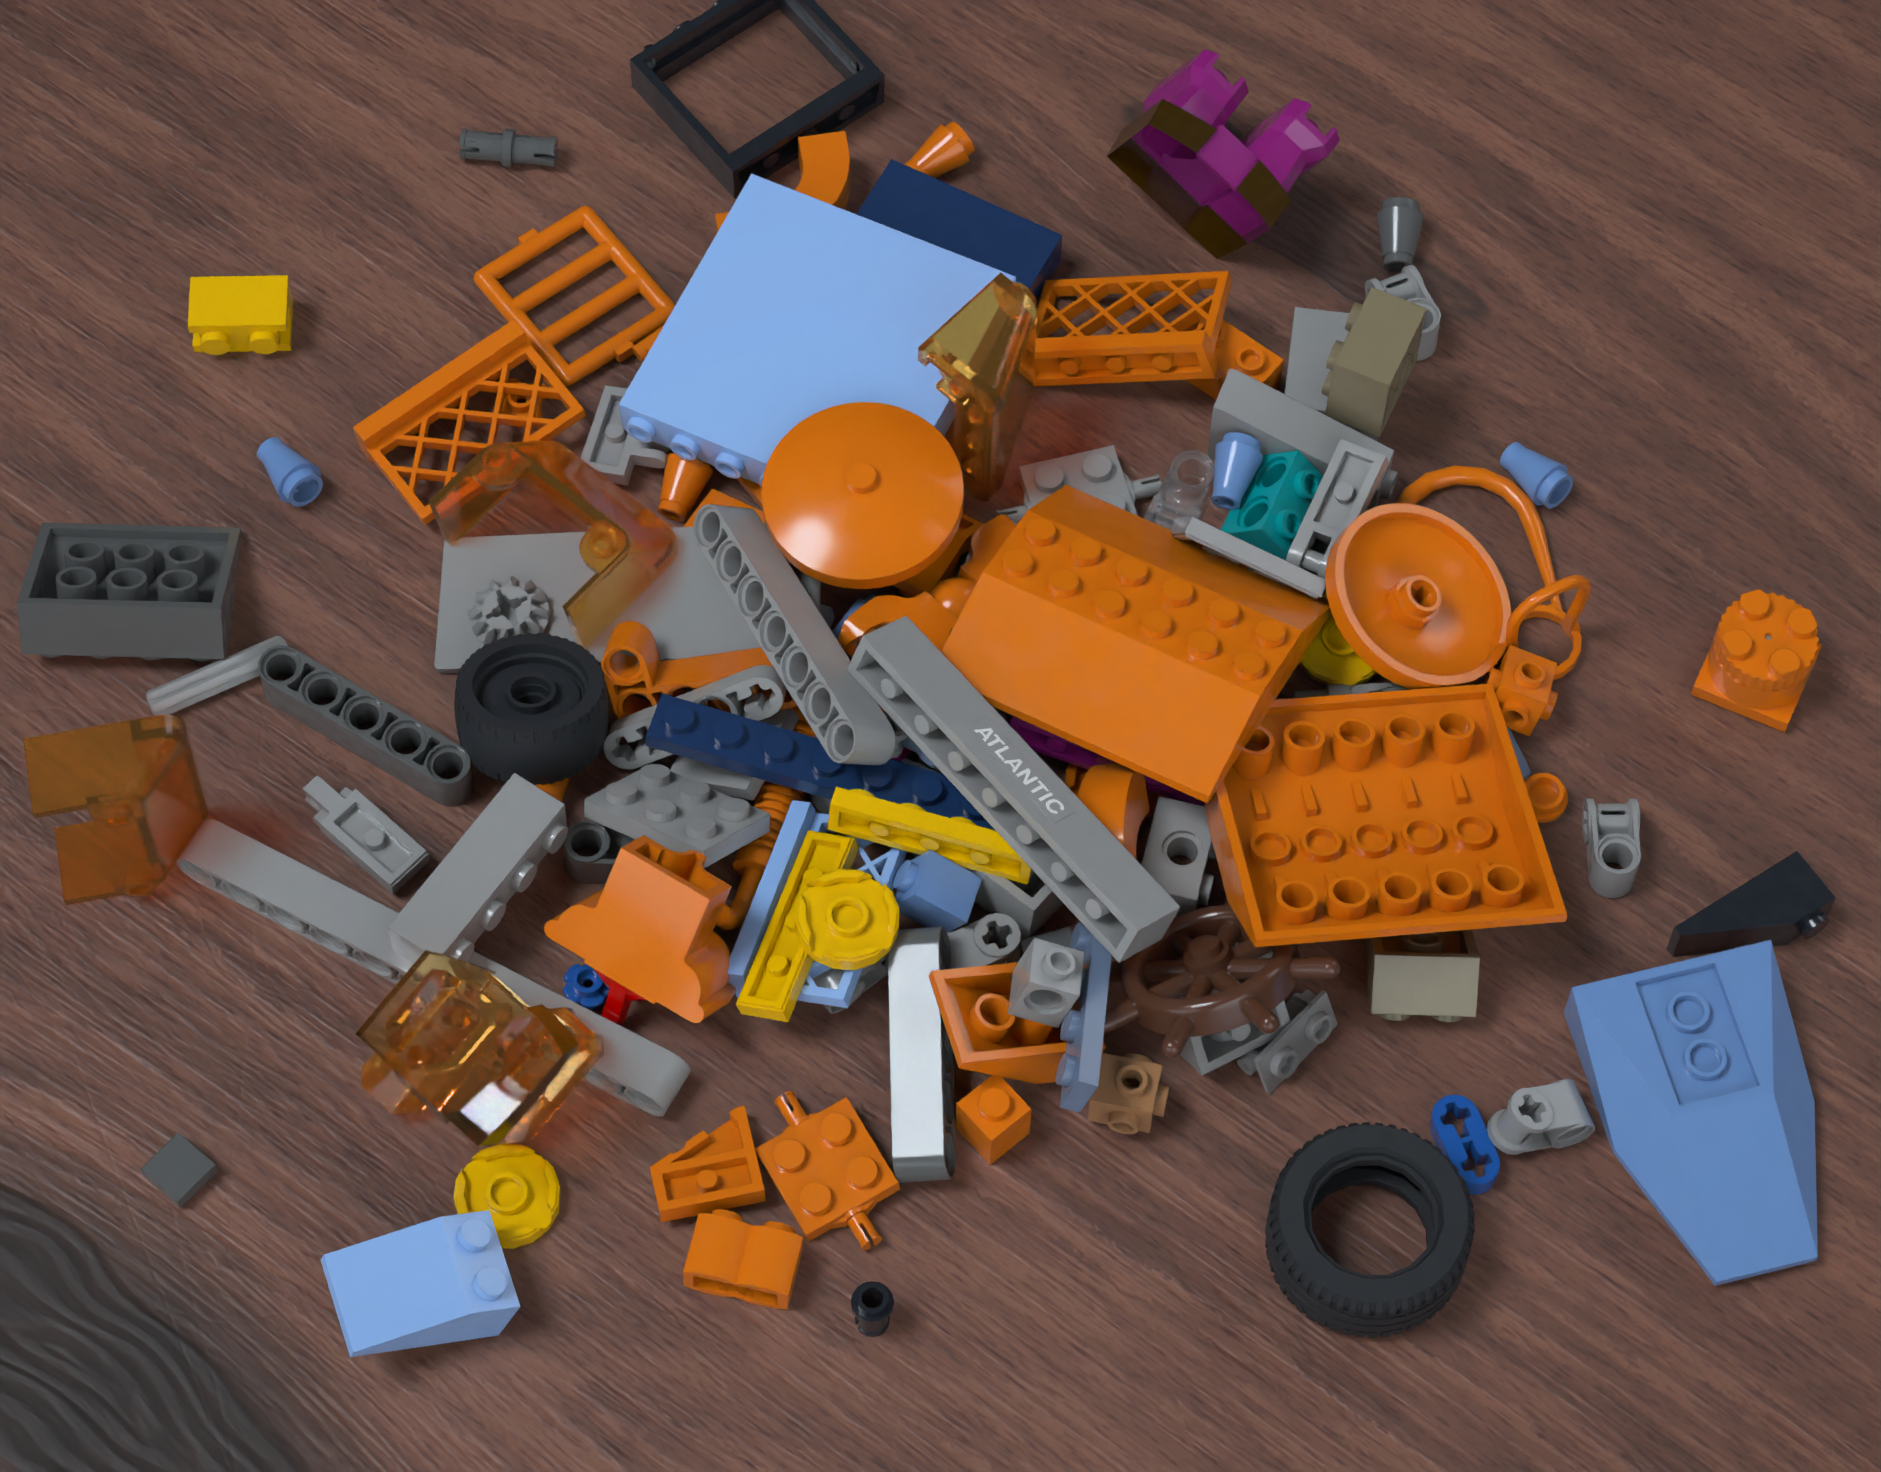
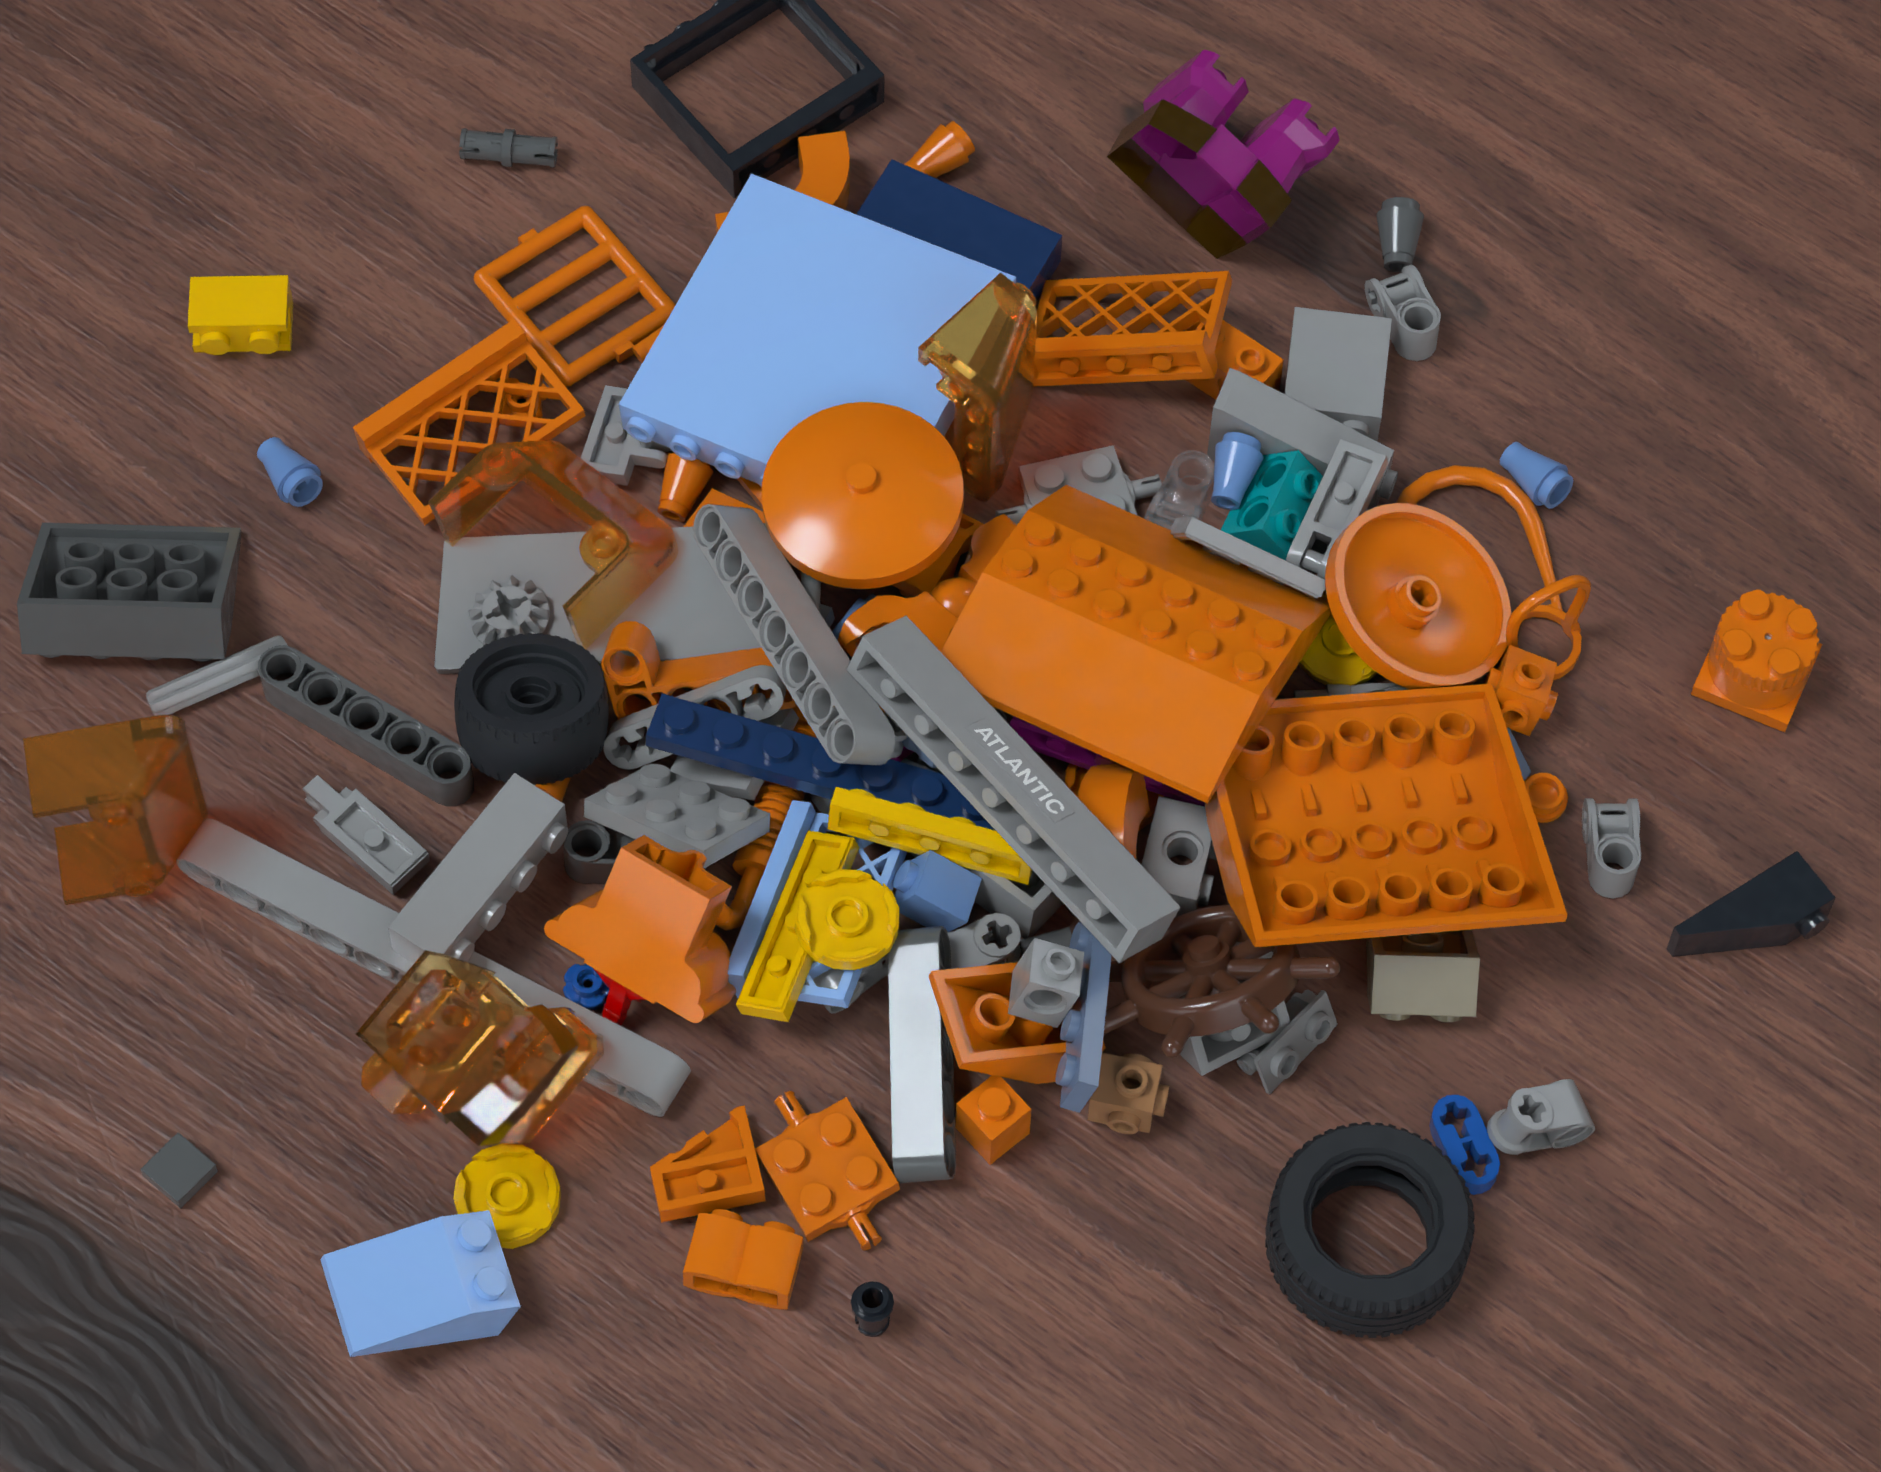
dark tan brick [1322,287,1427,437] -> none
medium blue wedge [1564,940,1818,1286] -> none

